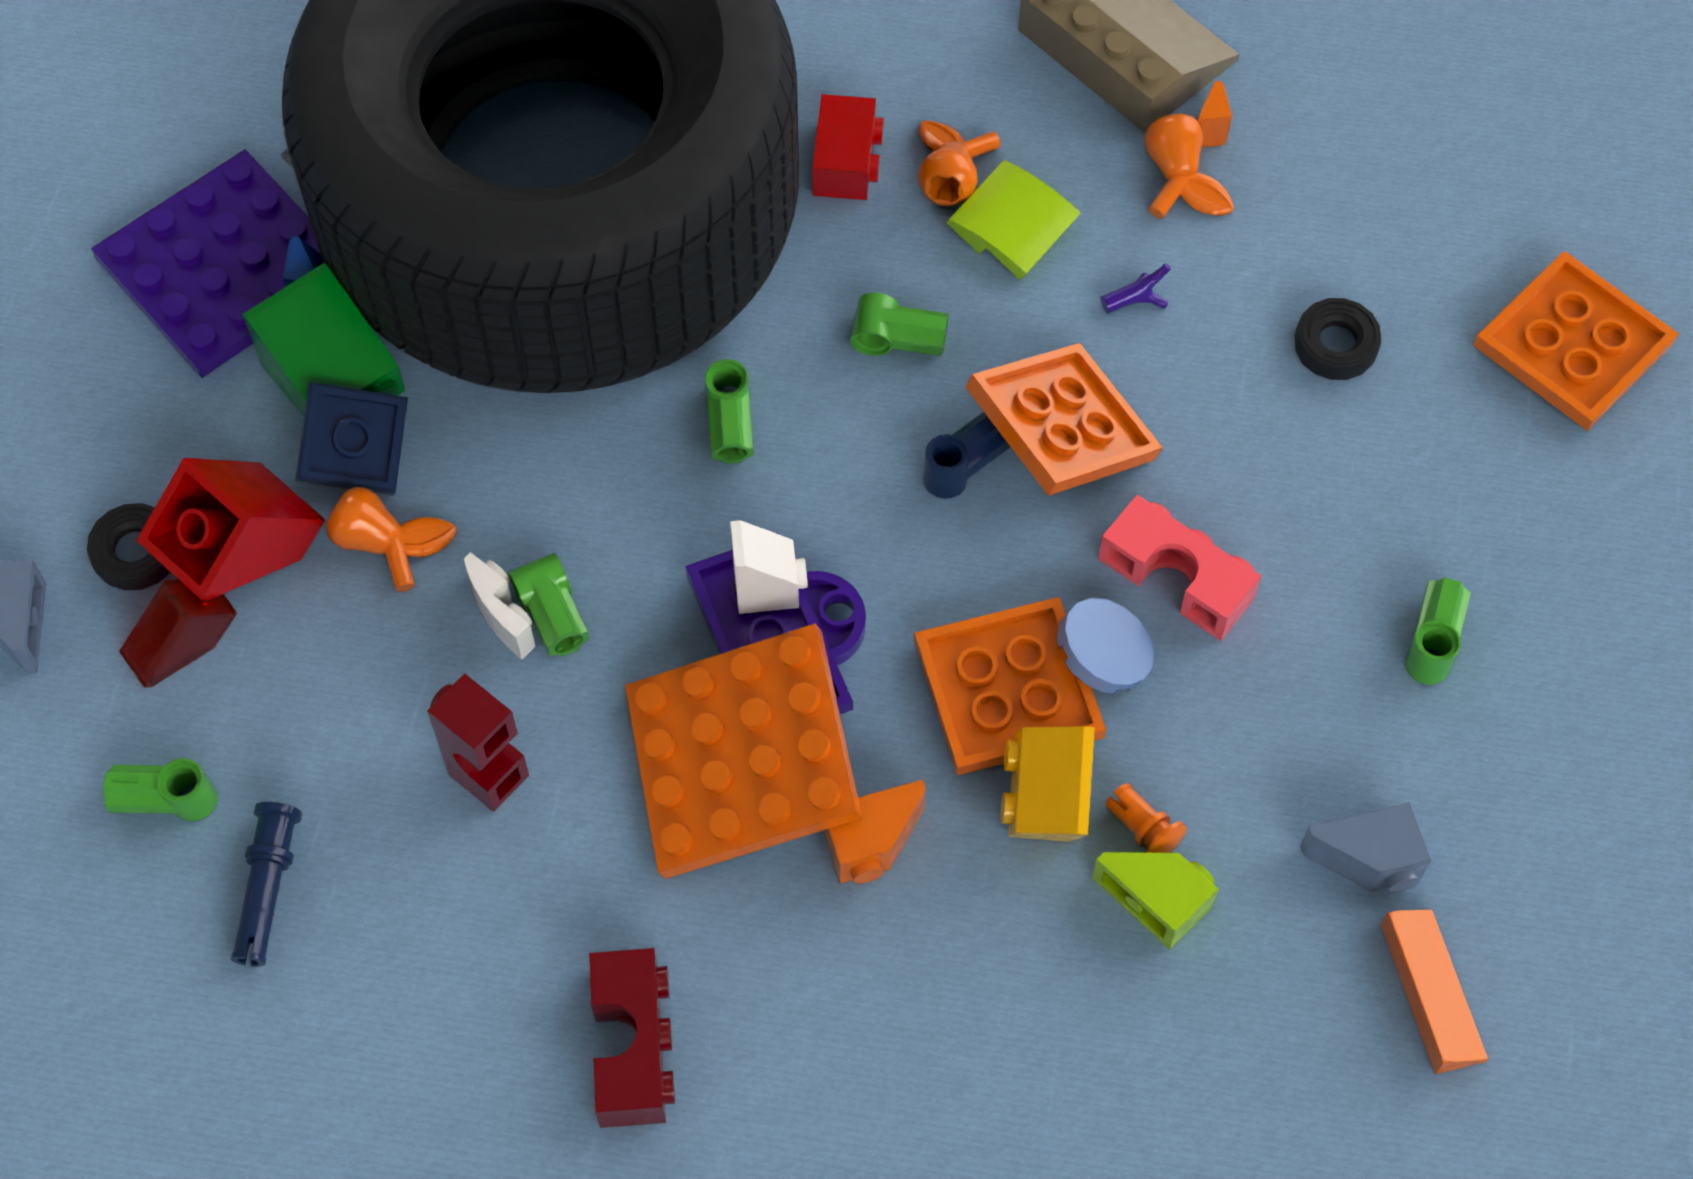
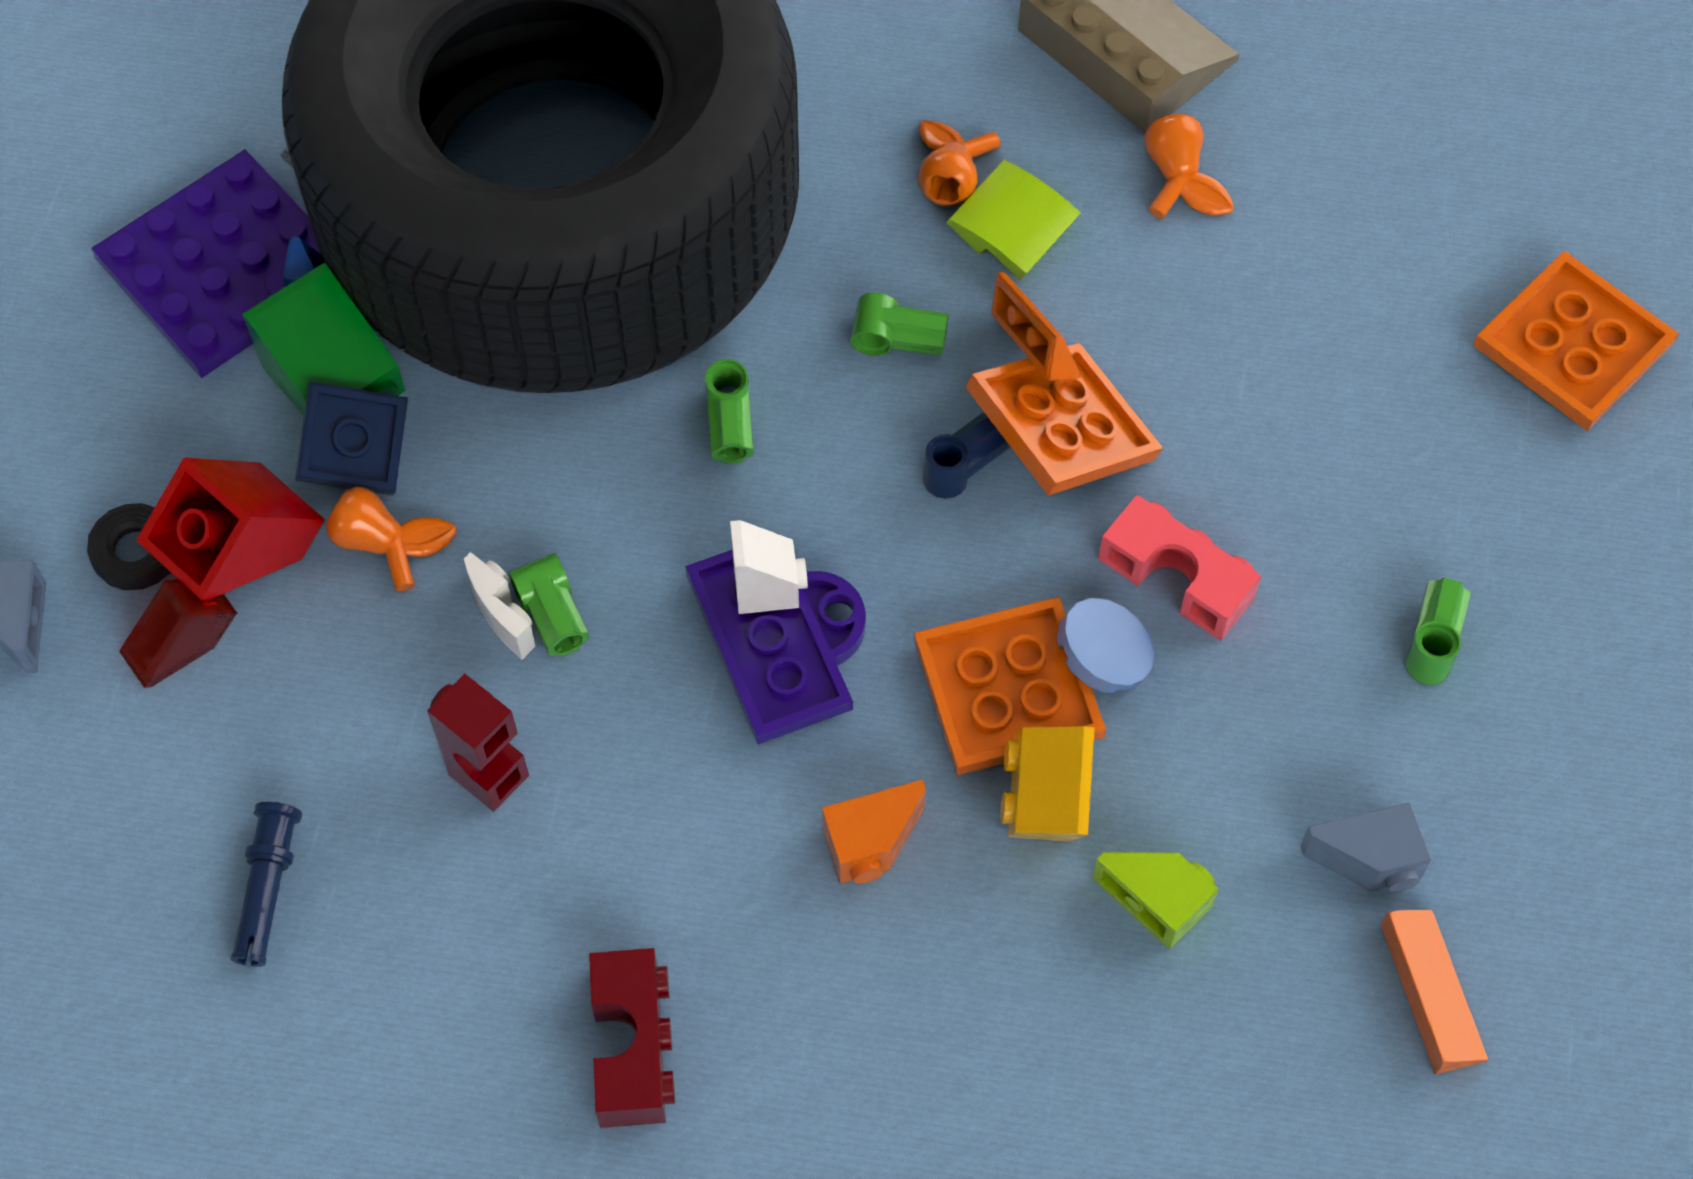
bright green piece [103,758,218,822] -> none
orange plate [625,623,862,879] -> none
red brick [812,94,884,200] -> none
dark purple bar [1100,263,1171,314] -> none
orange pin [1106,783,1187,853] -> none
orange slope [1197,81,1232,147] -> none
black tyre [1294,298,1381,380] -> none
none -> orange slope [991,272,1080,381]

